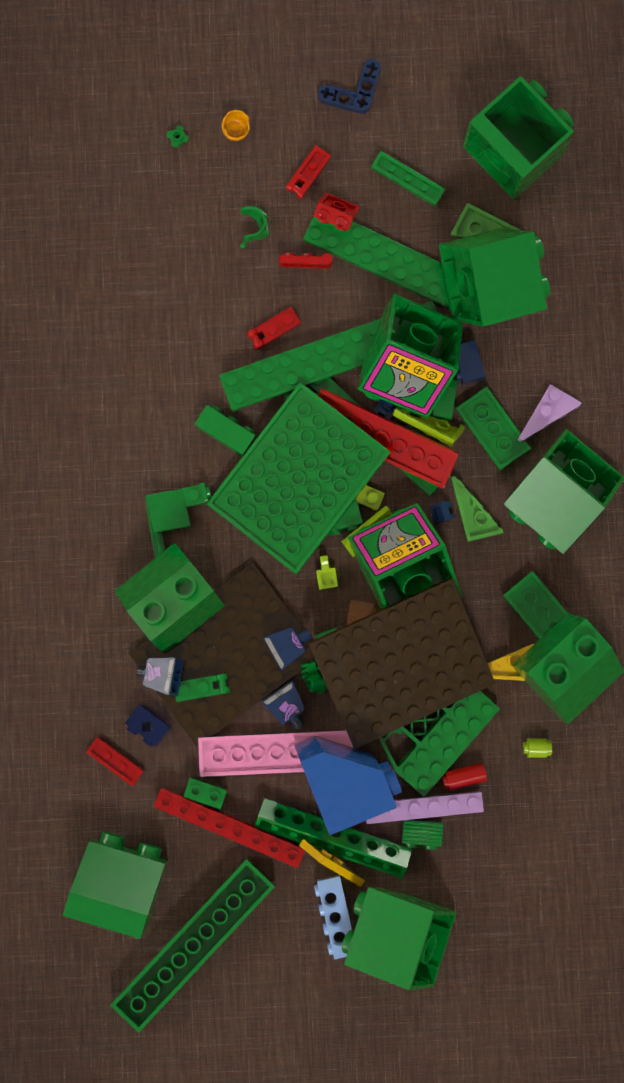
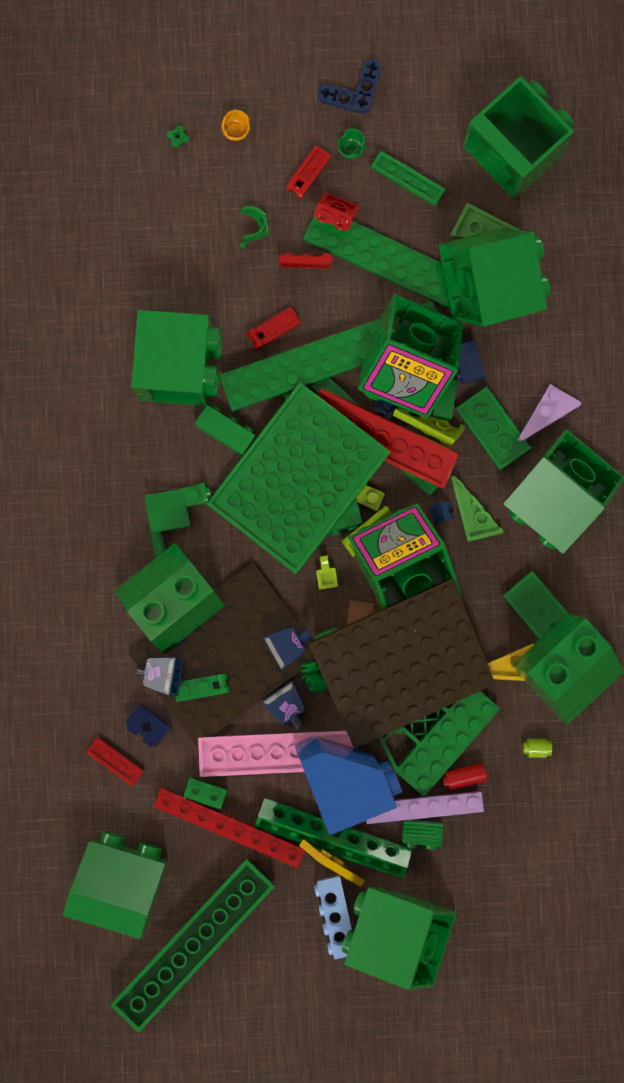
none -> green piece [131,310,222,406]
none -> green hair [338,128,366,160]

